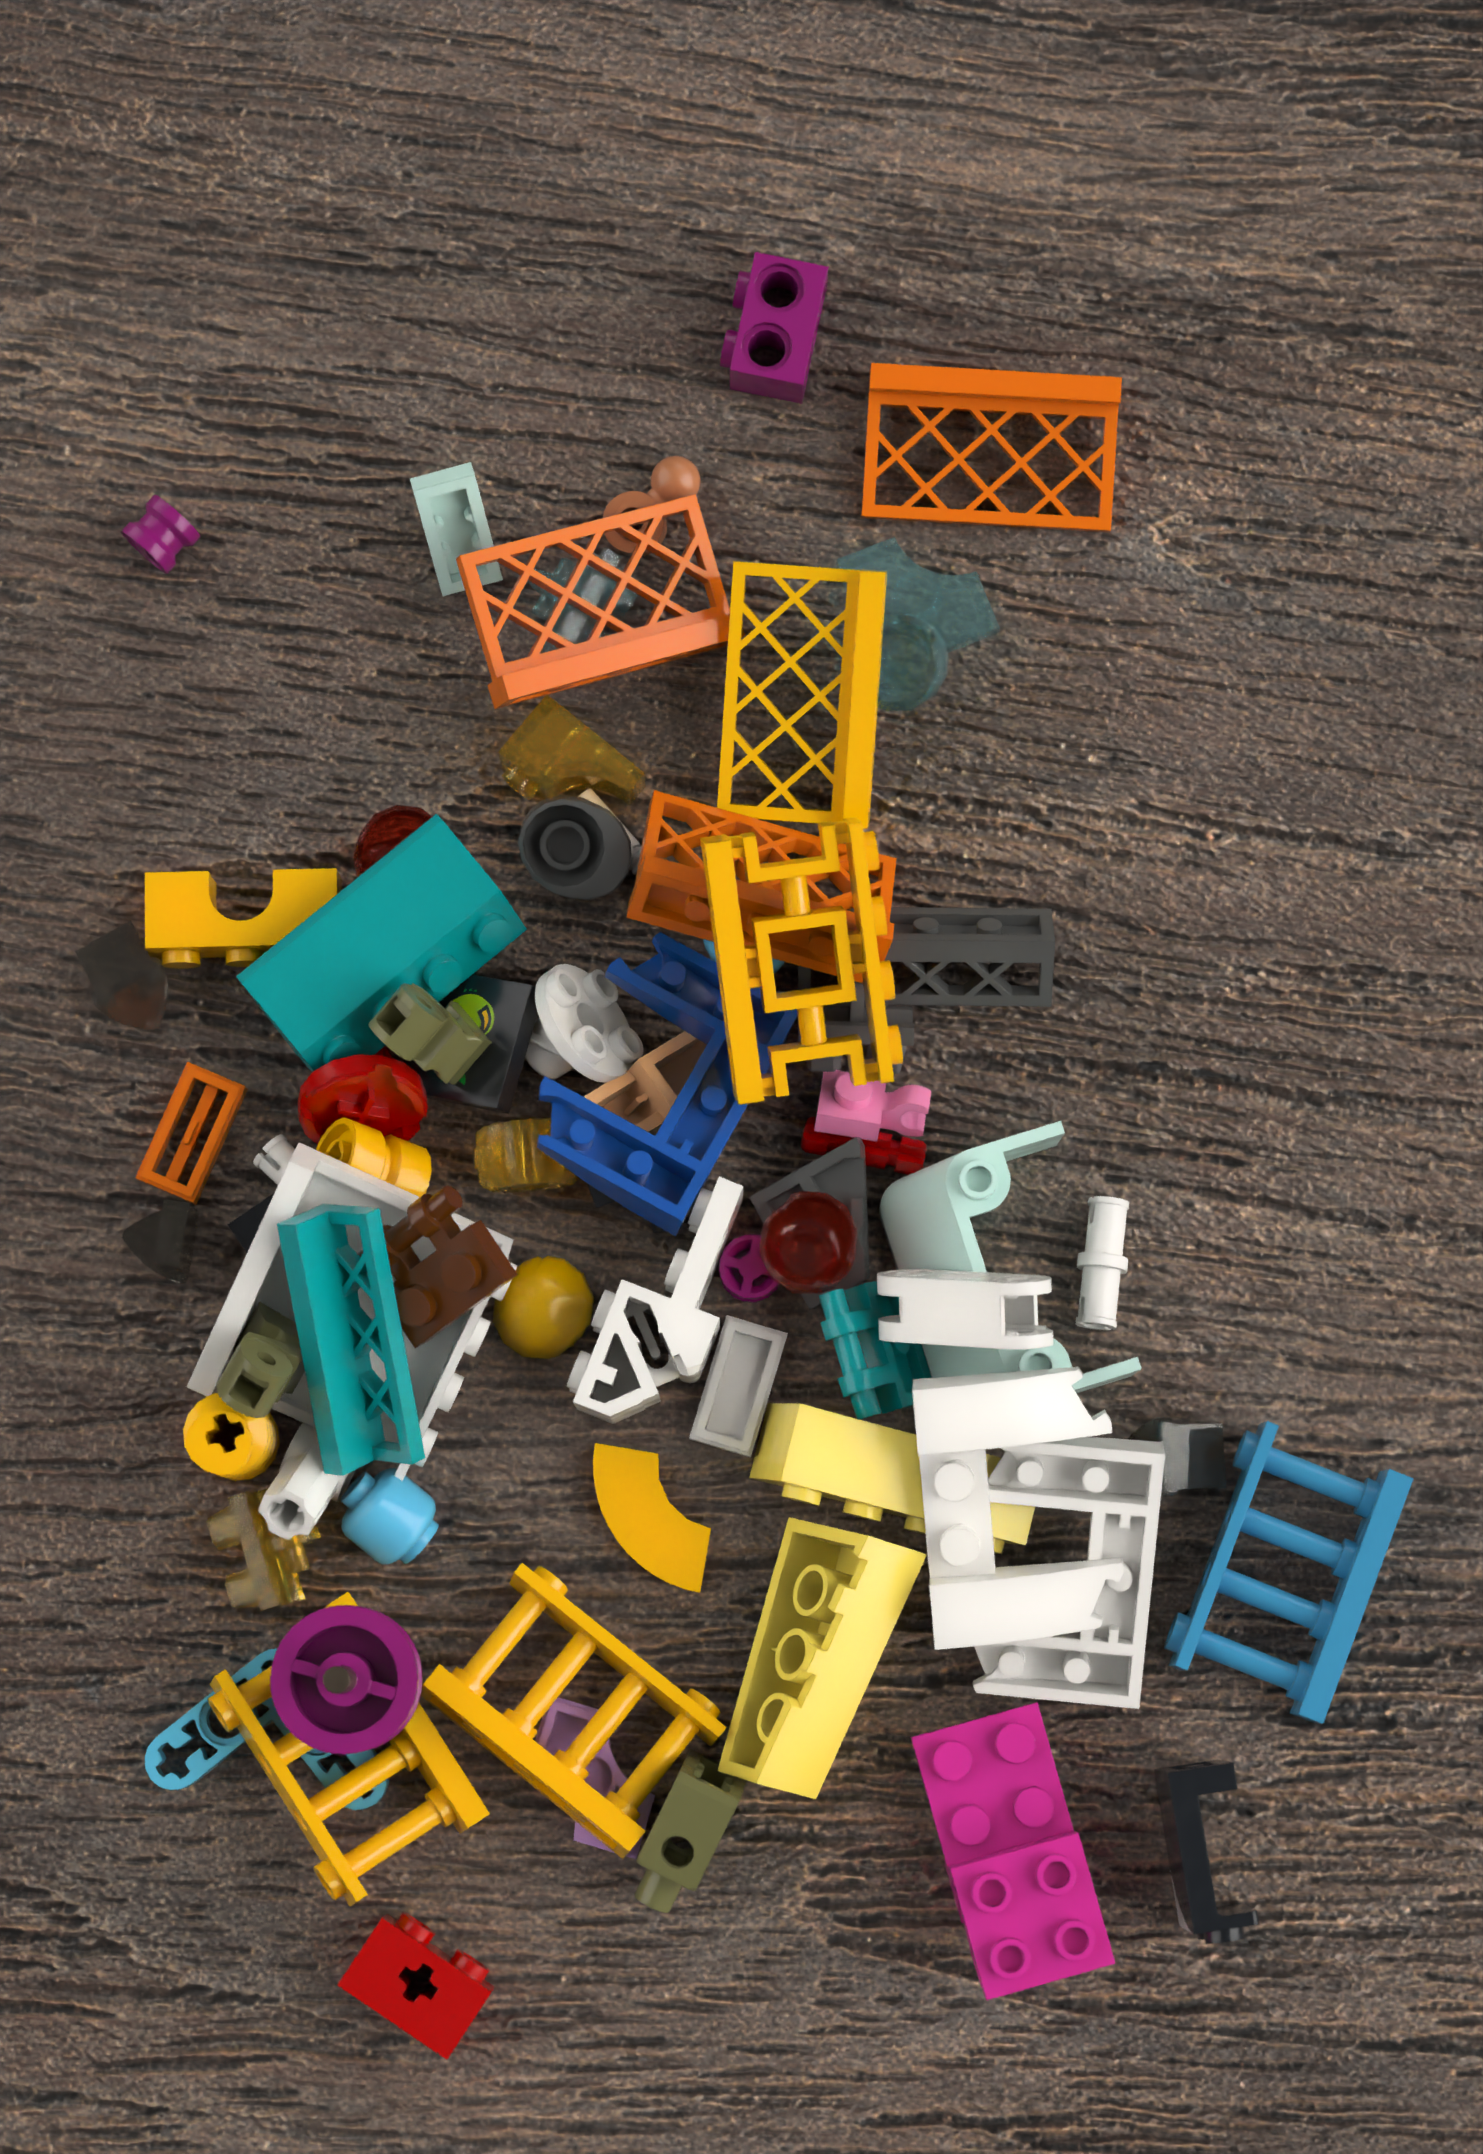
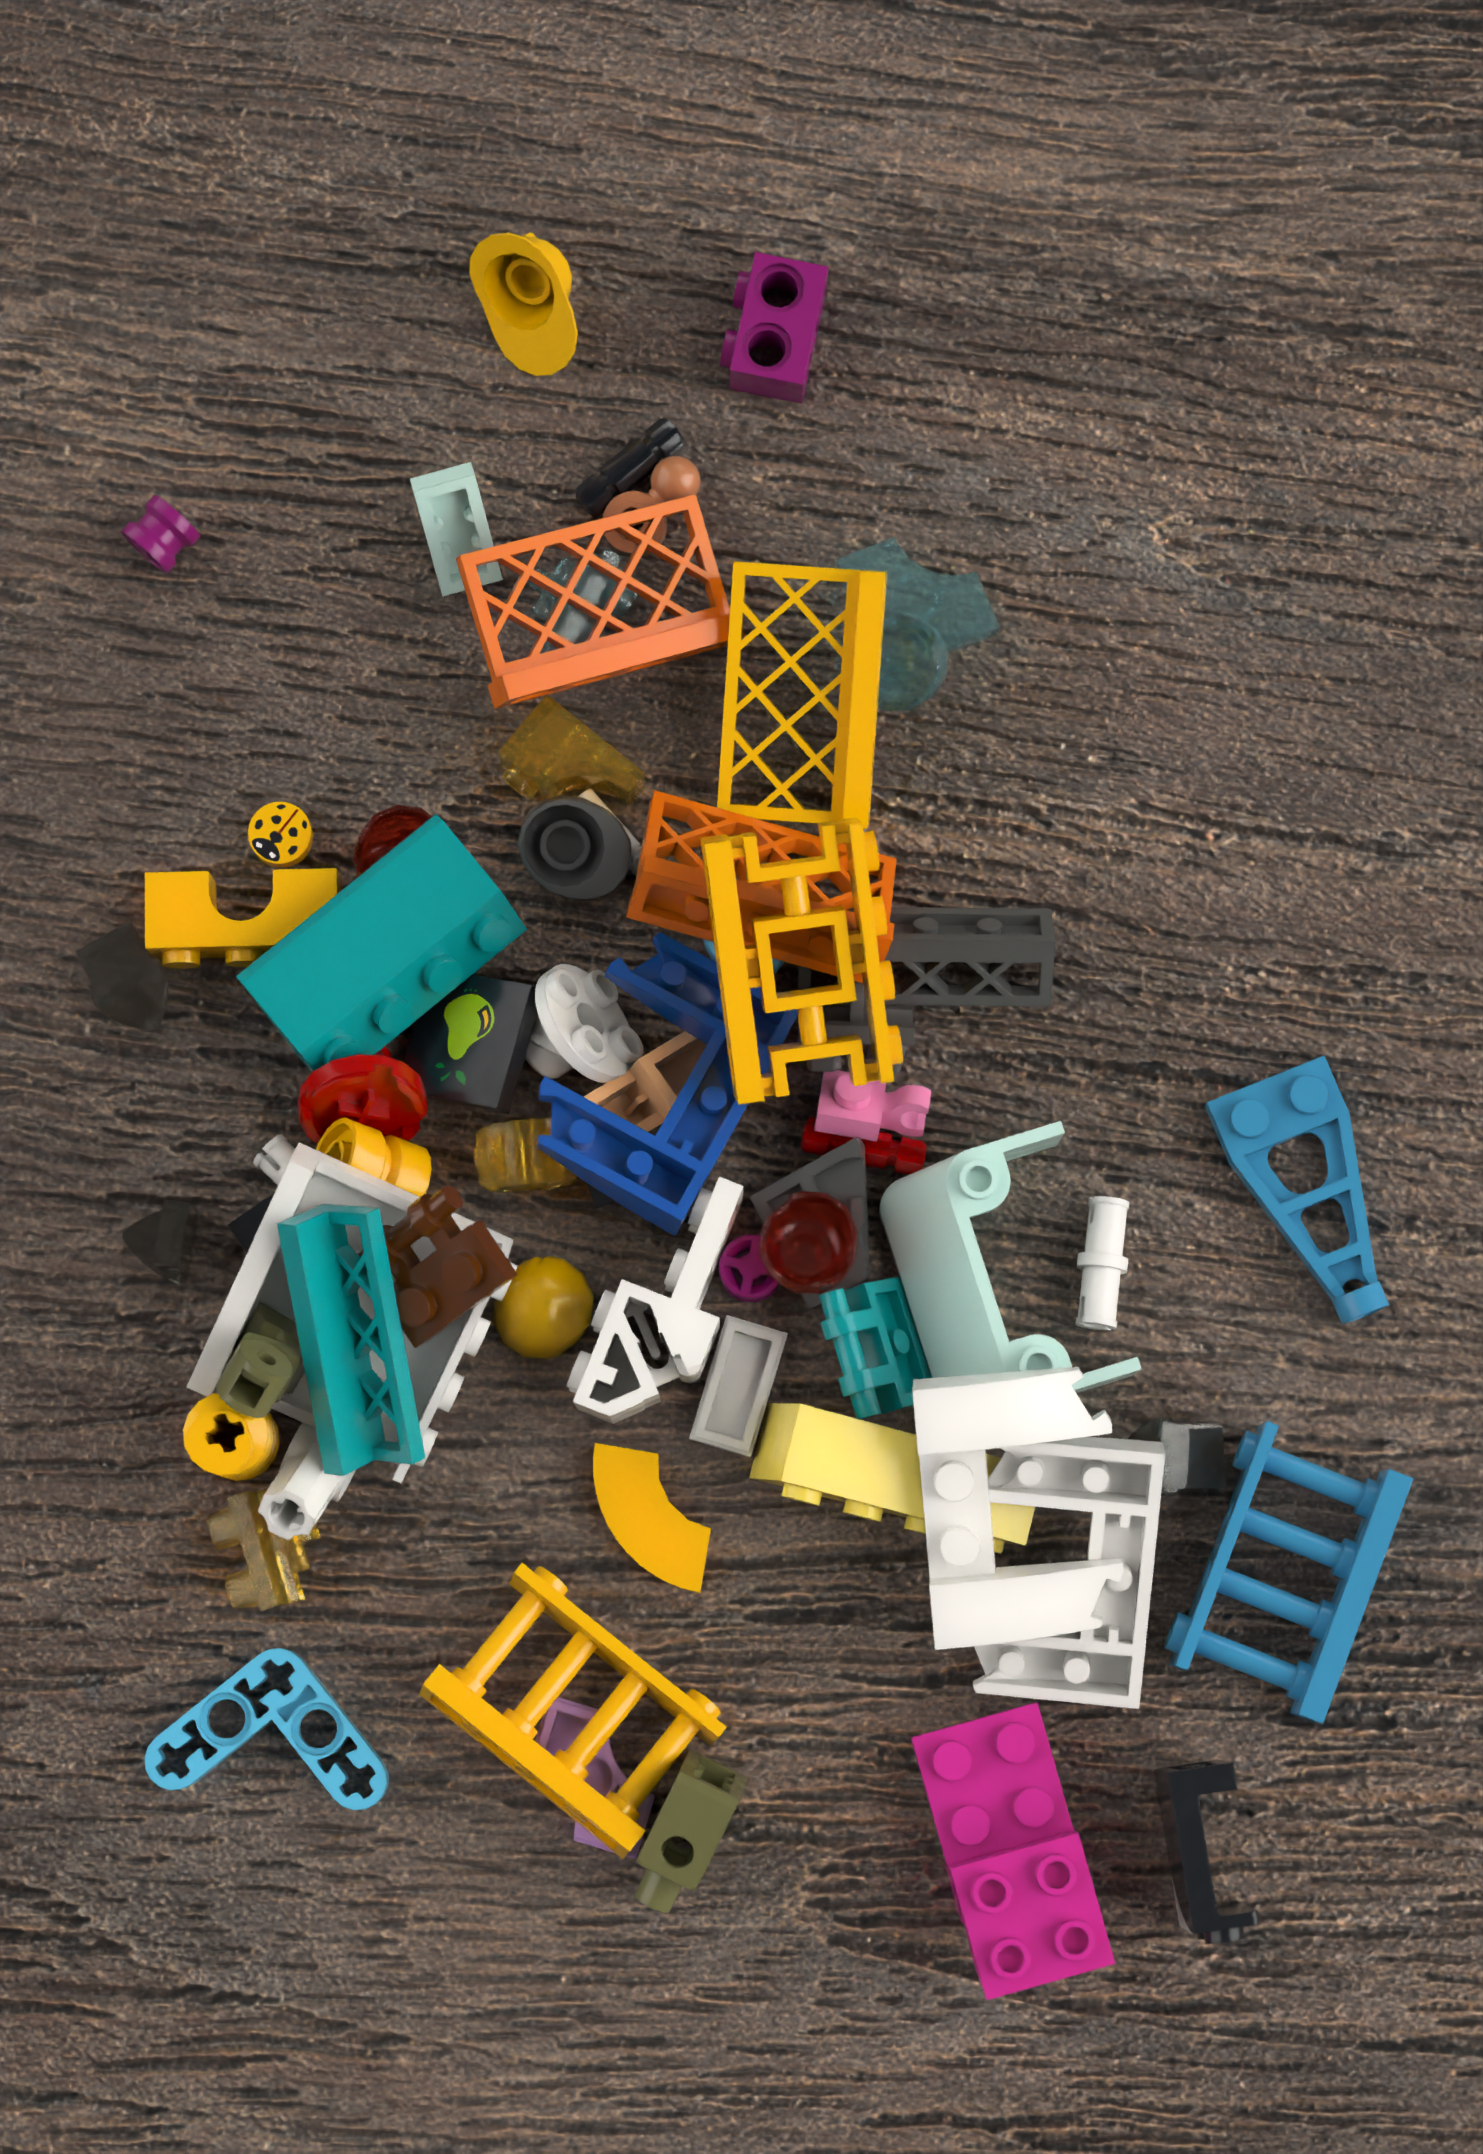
orange tile [135,1061,248,1205] -> none
yellow fence [208,1591,490,1906] -> none
magenta wheel [270,1605,423,1754] -> none
red brick [337,1912,495,2060] -> none
medium azure head [340,1468,439,1564] -> none
olive leg [368,983,492,1085] -> none
light yellow wedge [717,1517,927,1799] -> none
orange fence [861,363,1122,532] -> none
white piece [877,1269,1053,1349] -> none
none -> yellow tile [248,802,313,868]
none -> yellow piece [469,232,578,376]
none -> black axle [575,418,684,517]
none -> dark azure plate [1205,1055,1390,1325]

